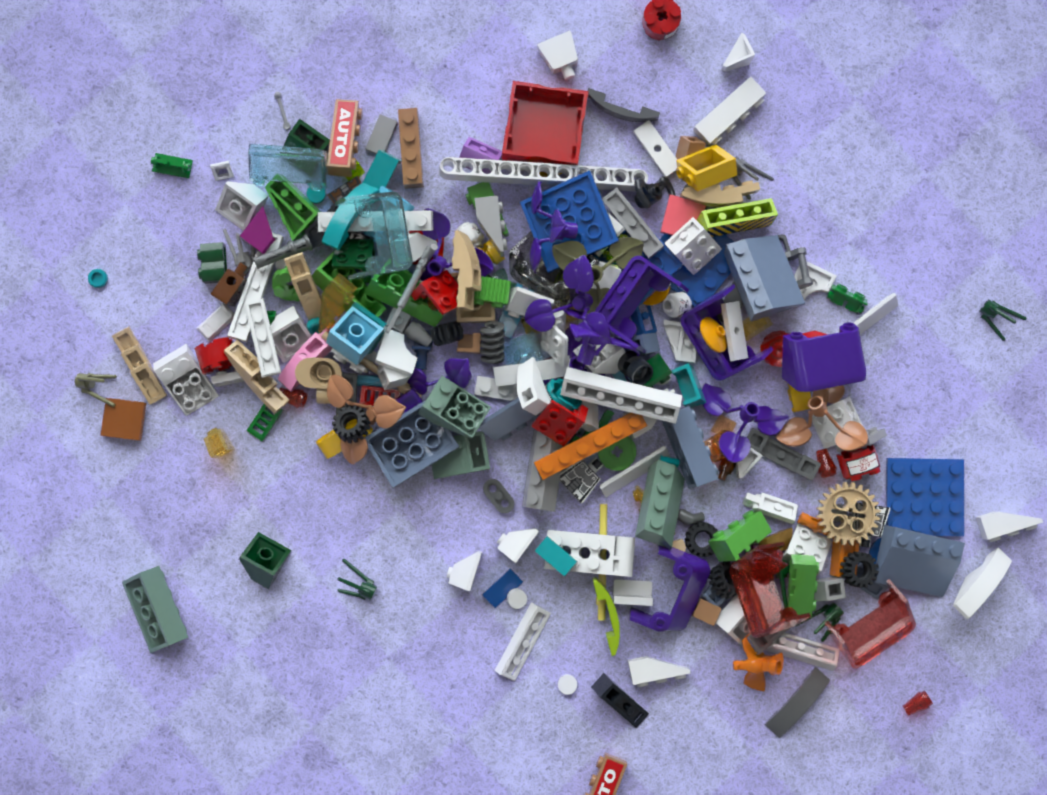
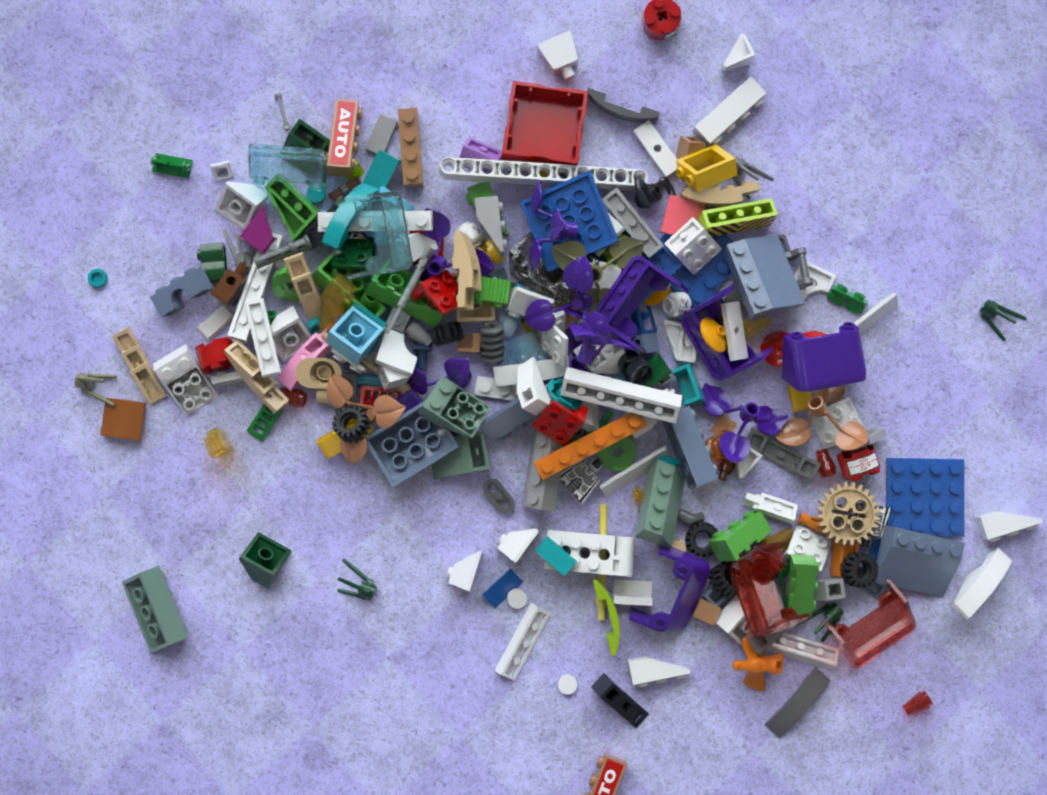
none -> sand blue arch [150,267,214,317]

